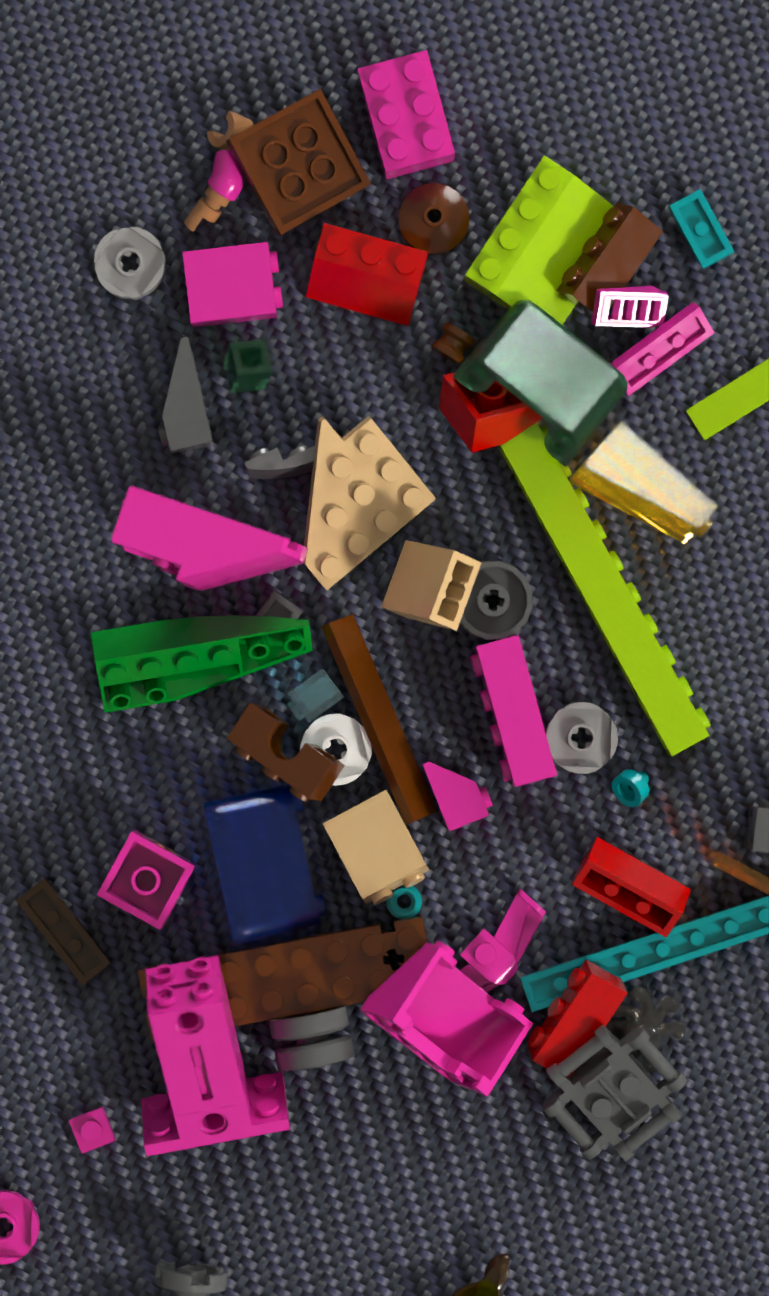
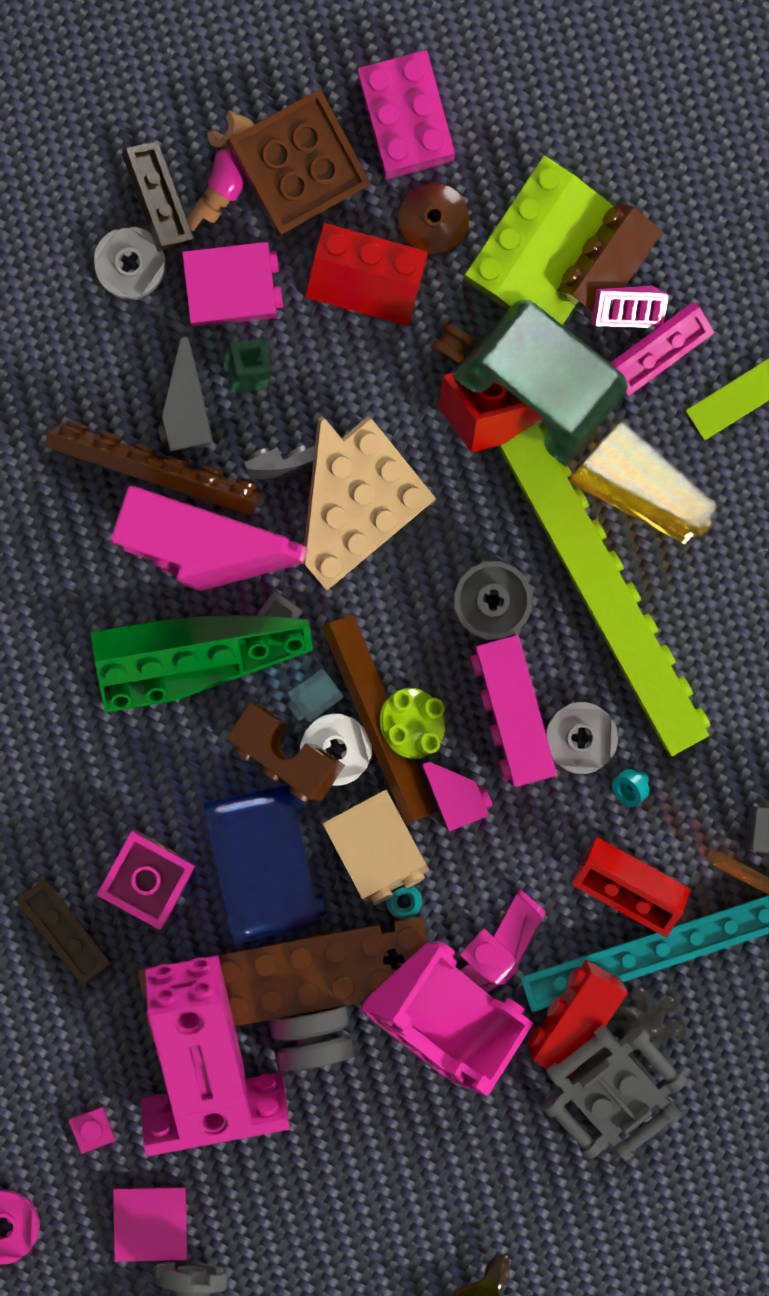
tan brick [381,540,482,631] -> none
teal plate [668,189,735,270] -> none
none -> reddish brown plate [44,420,264,516]
none -> dark pink tile [113,1186,187,1262]
none -> plate [122,141,194,252]
none -> lime dish [380,688,445,759]

